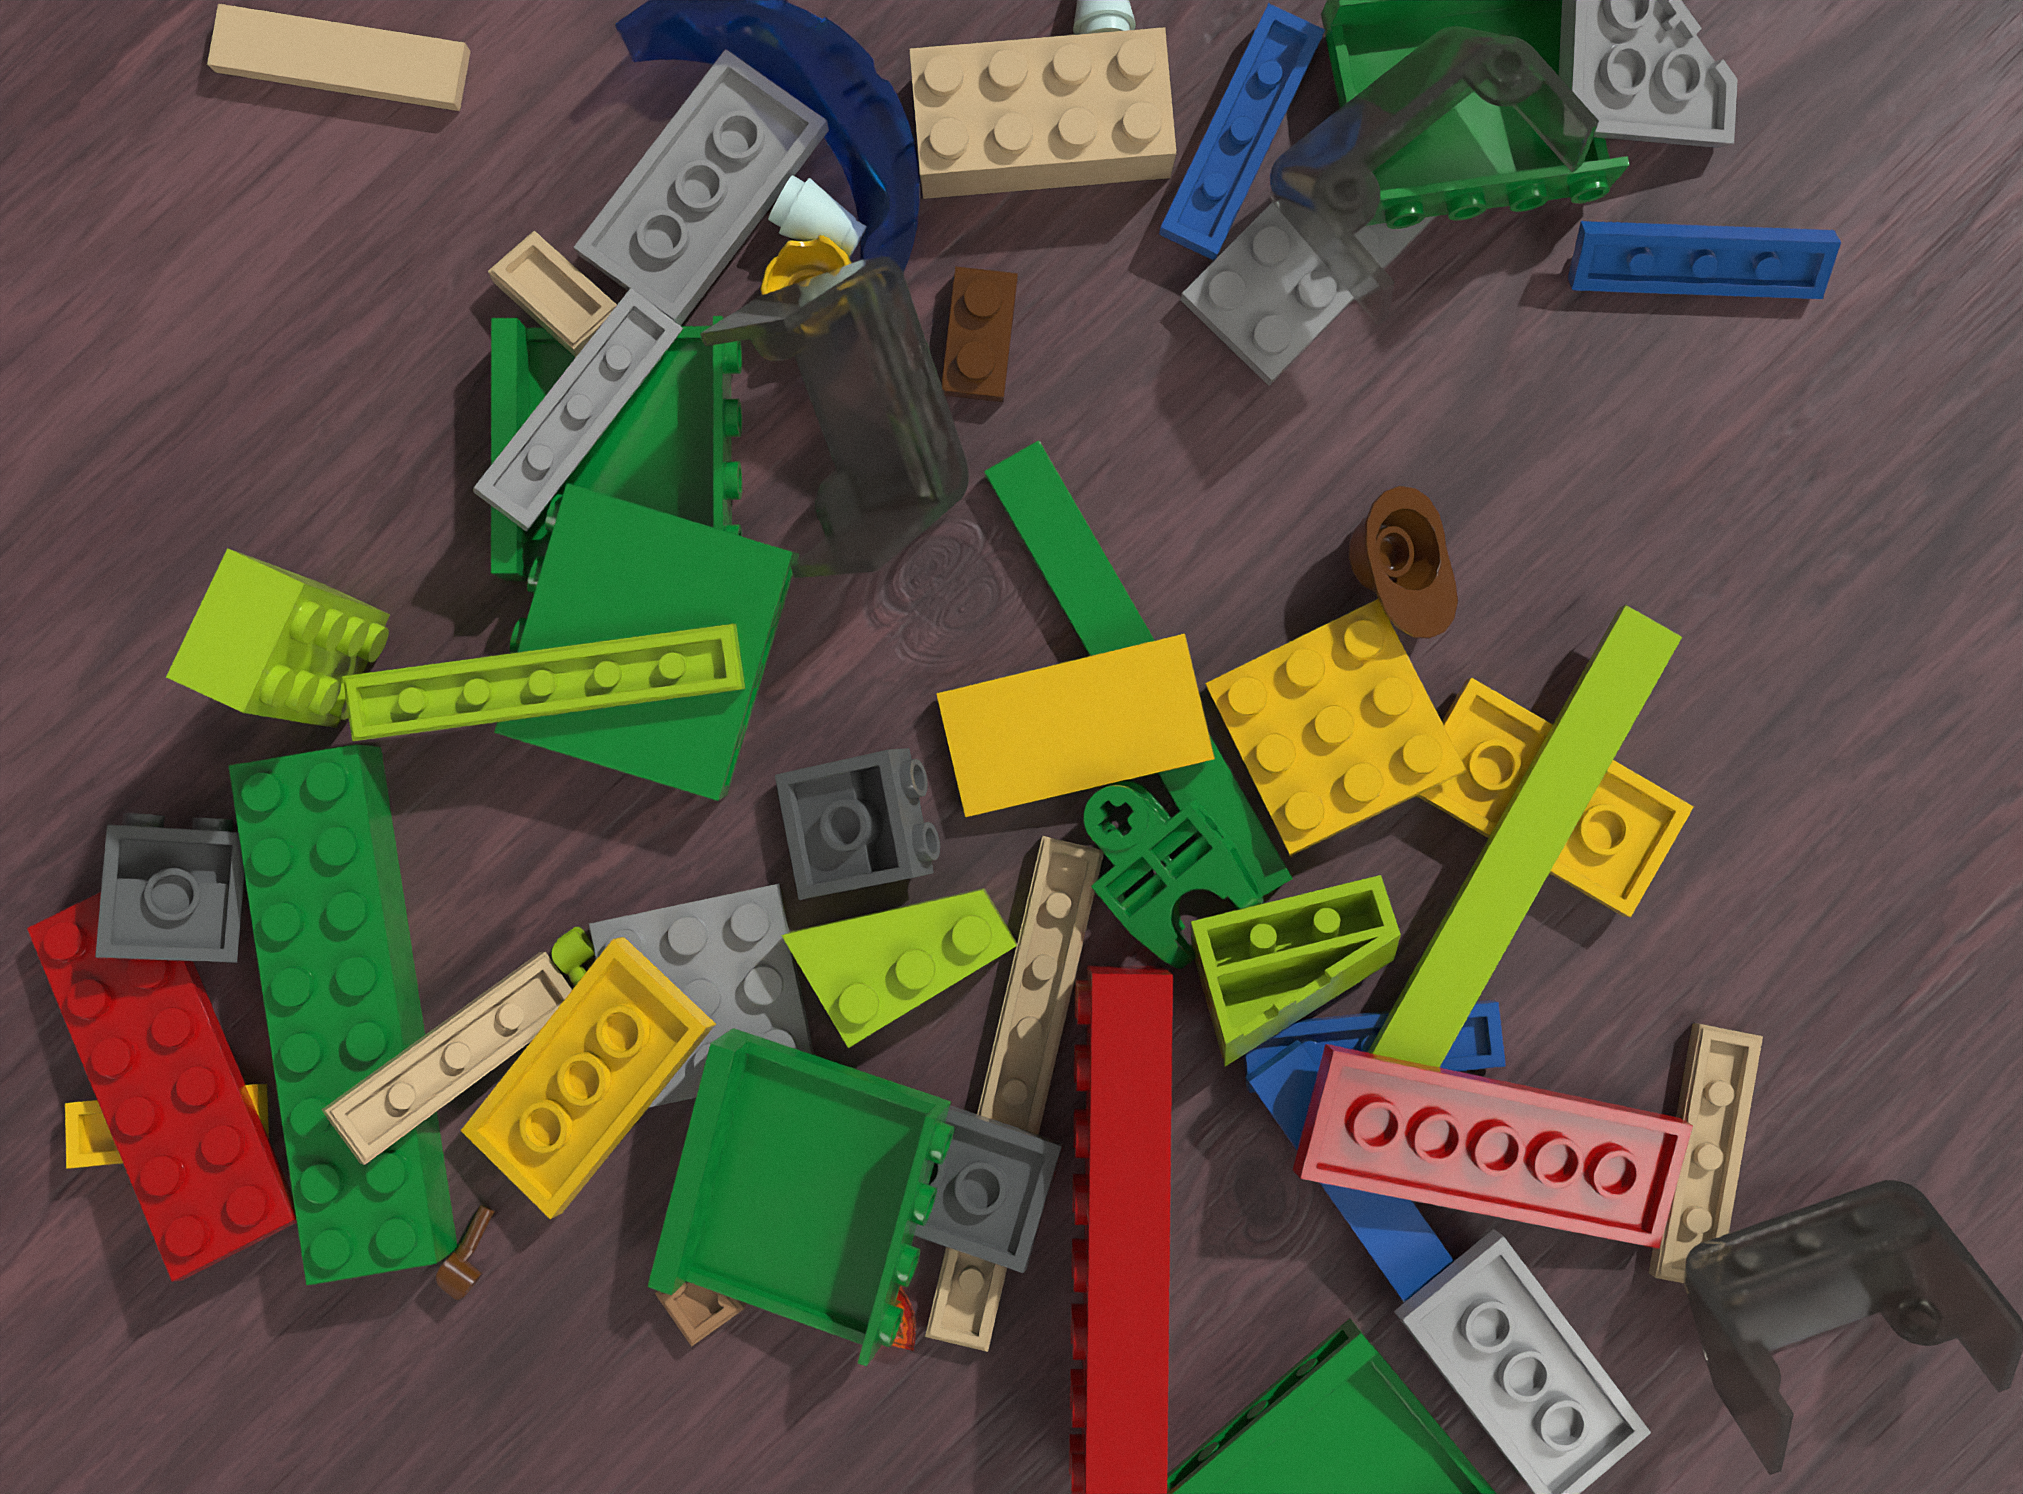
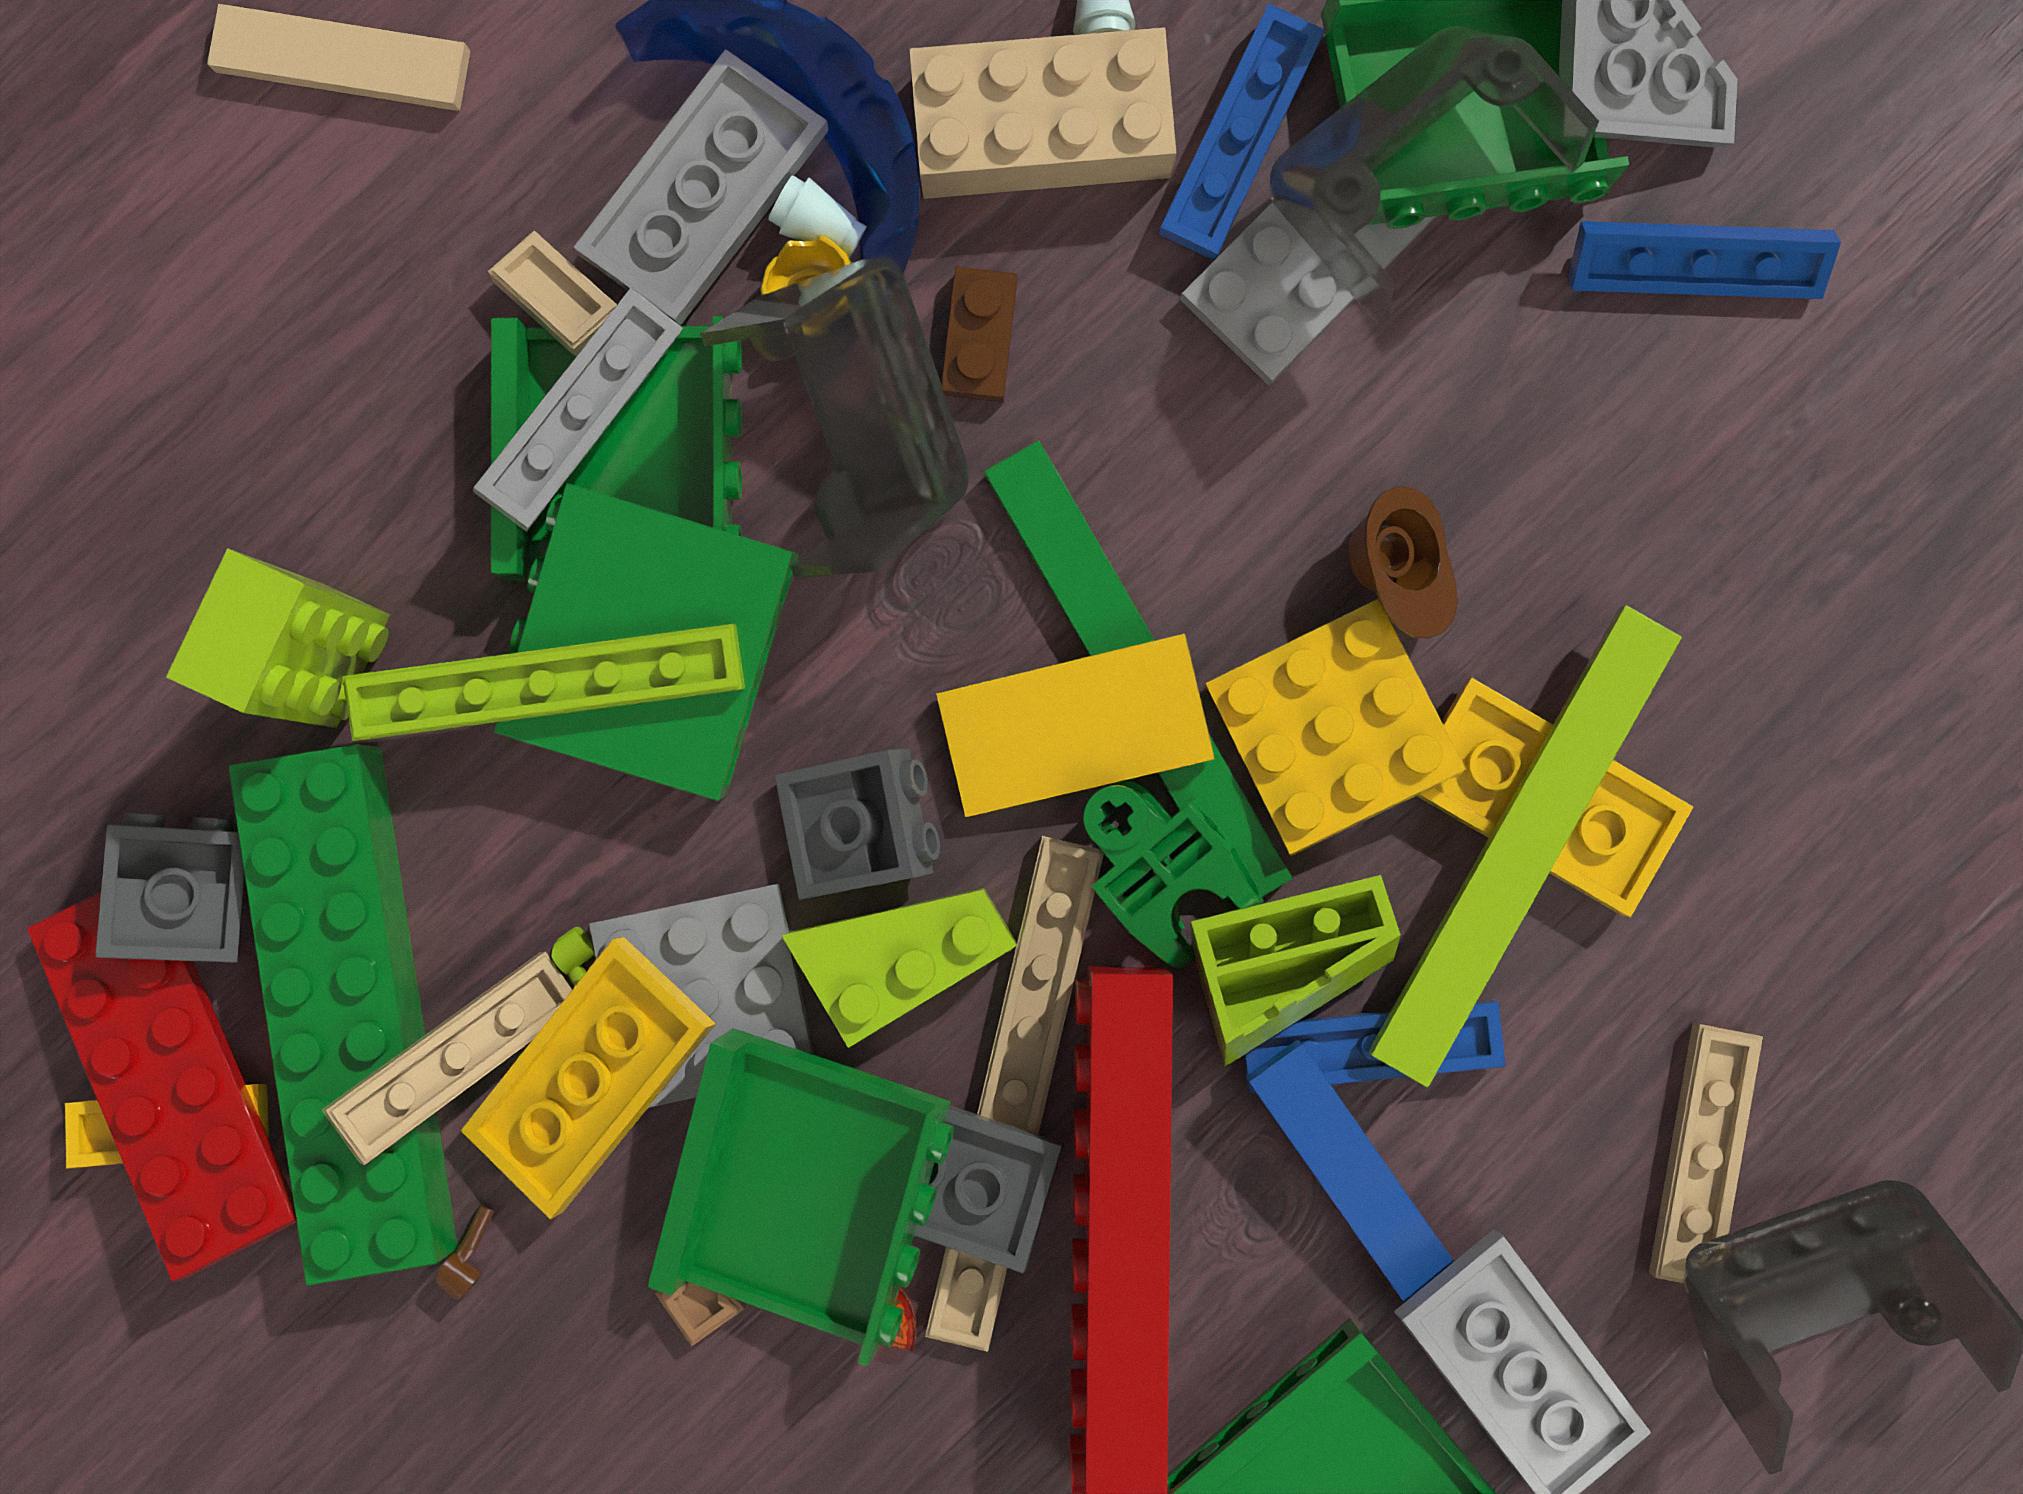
plate [1293,1044,1693,1248] -> none

